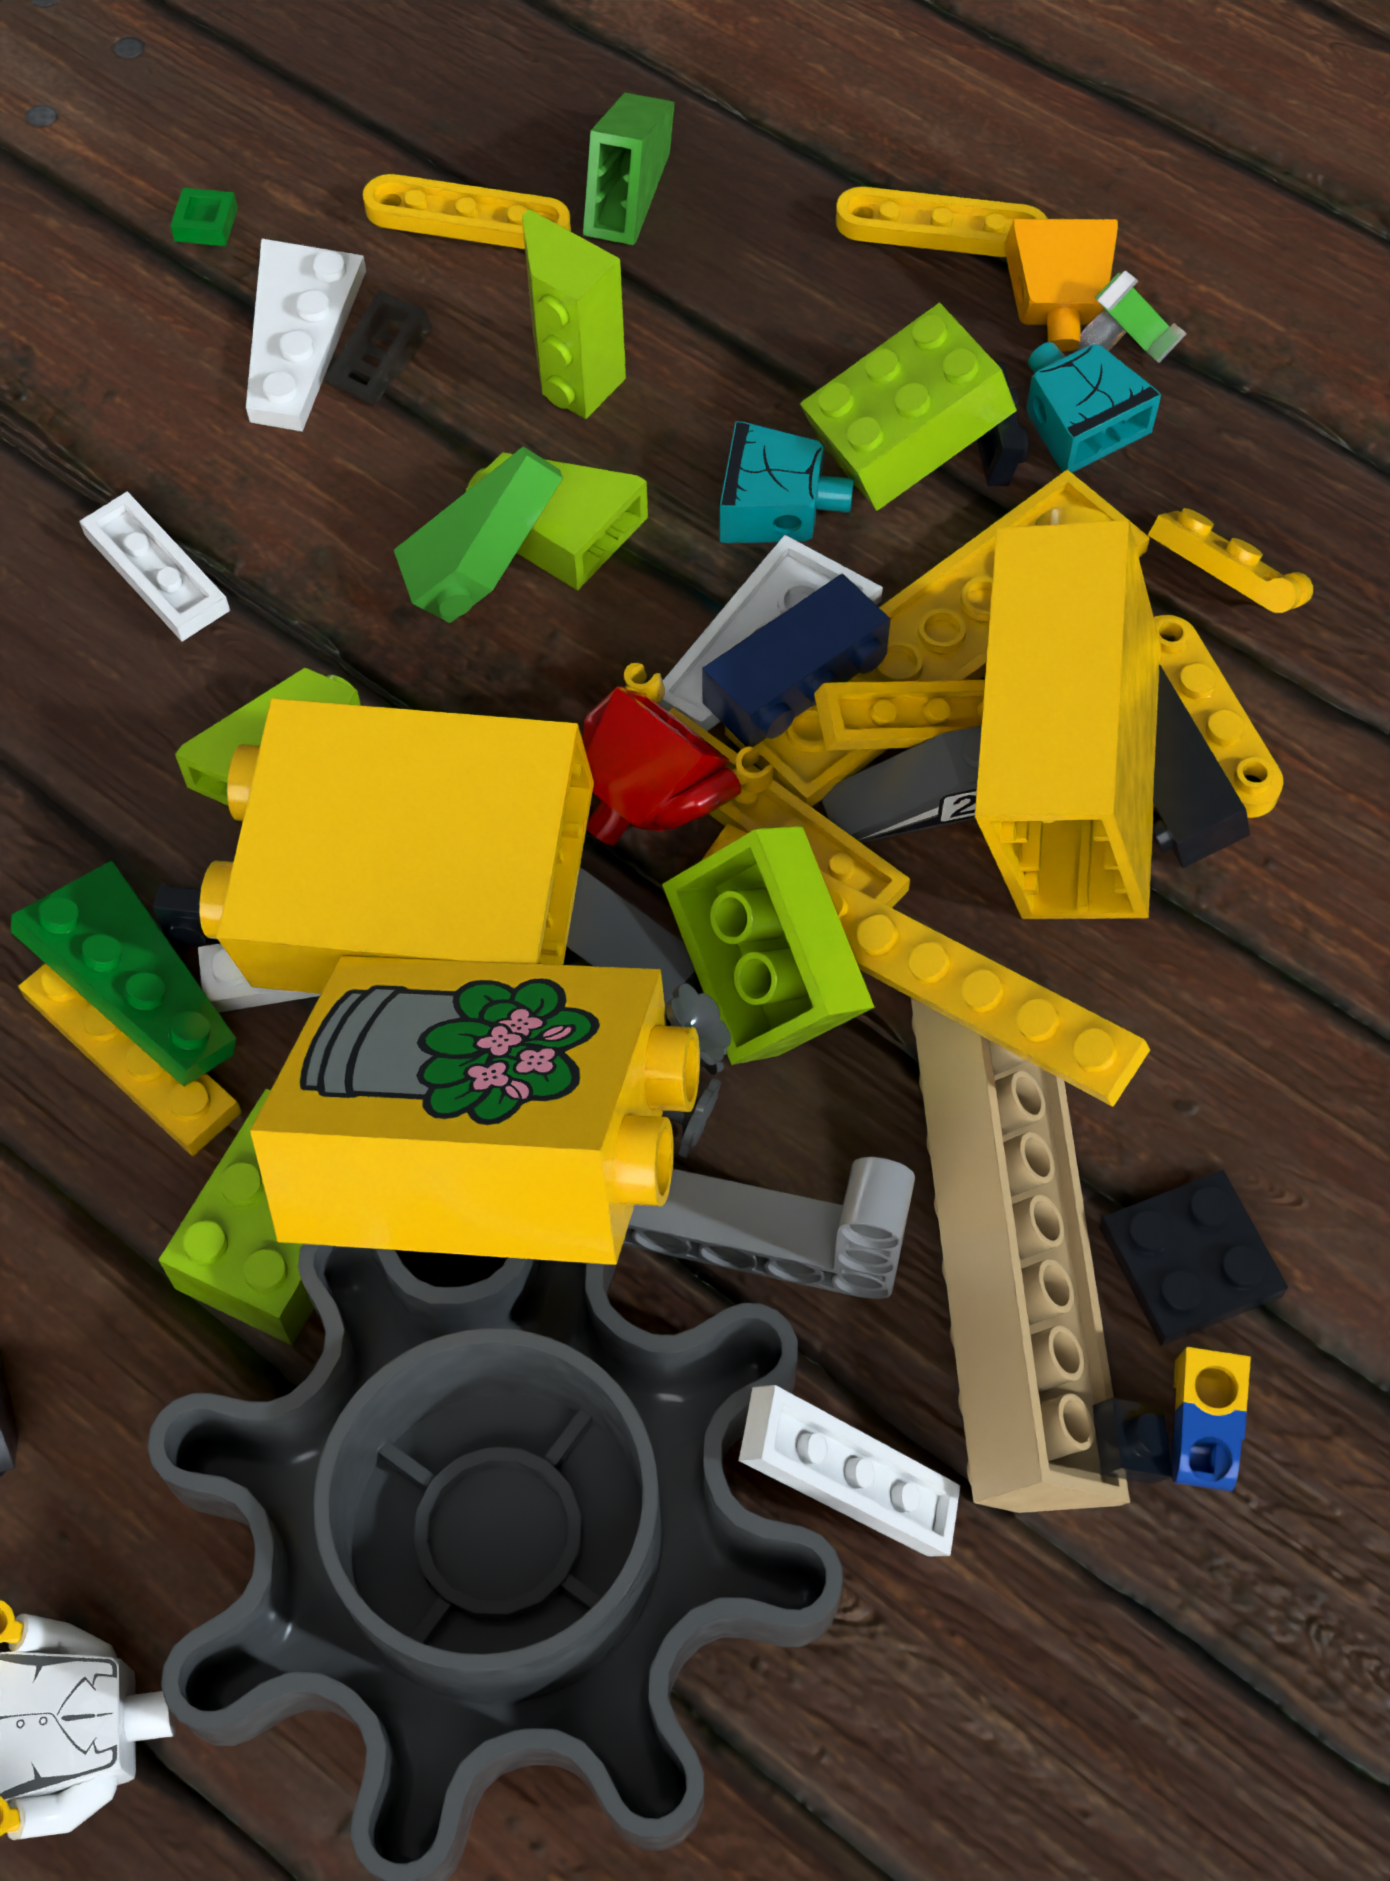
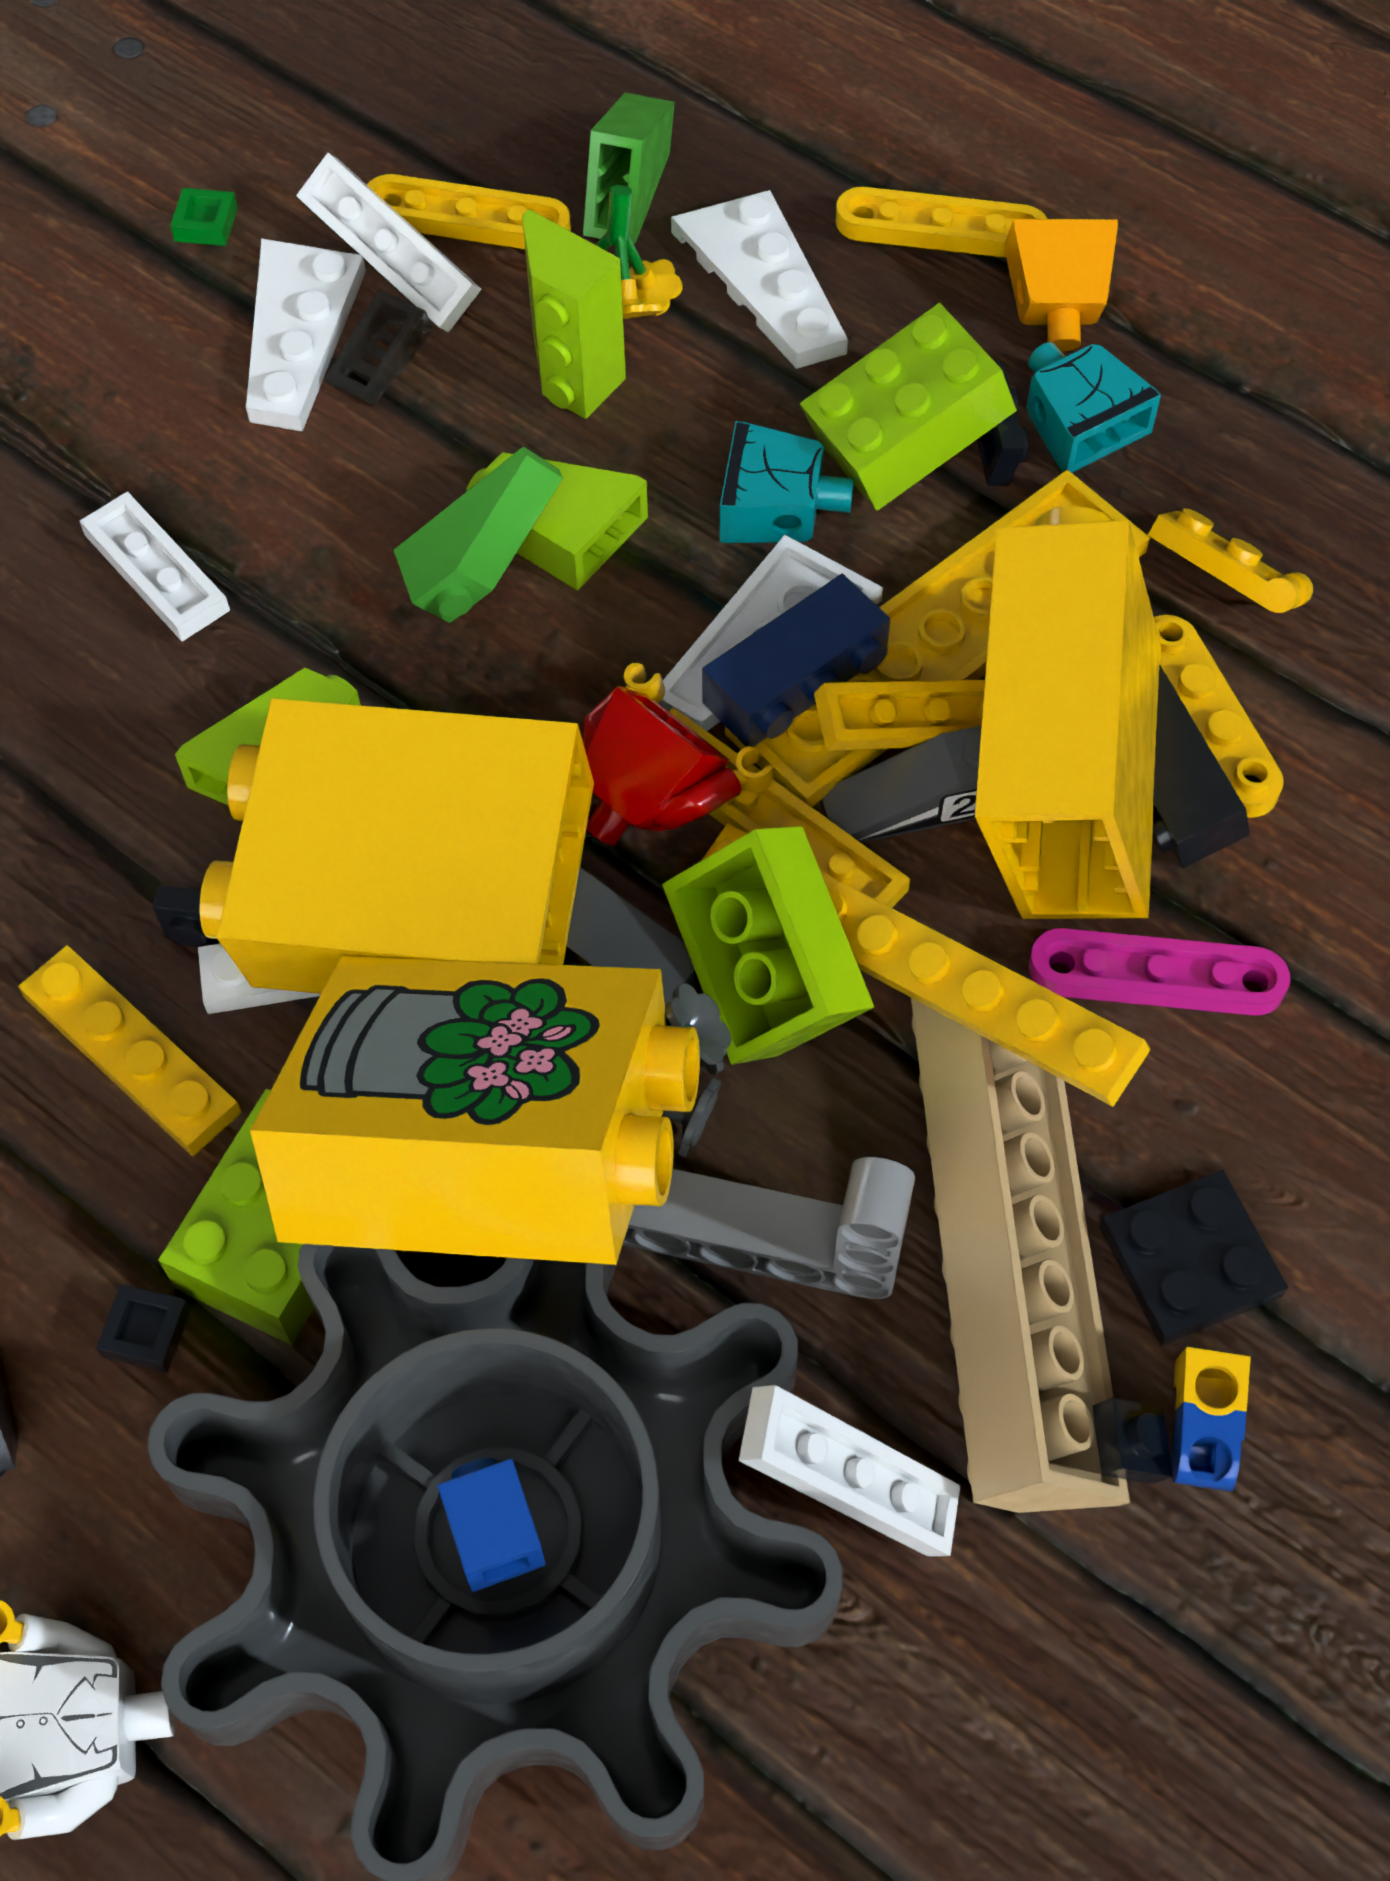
green wing [10,860,236,1087] -> none
piece [1077,270,1186,363] -> none
none -> black plate [96,1284,191,1373]
none -> white plate [296,153,481,332]
none -> blue brick [437,1458,546,1592]
none -> plant [596,185,683,319]
none -> white wing [671,190,848,369]
none -> dark pink plate [1028,928,1290,1016]

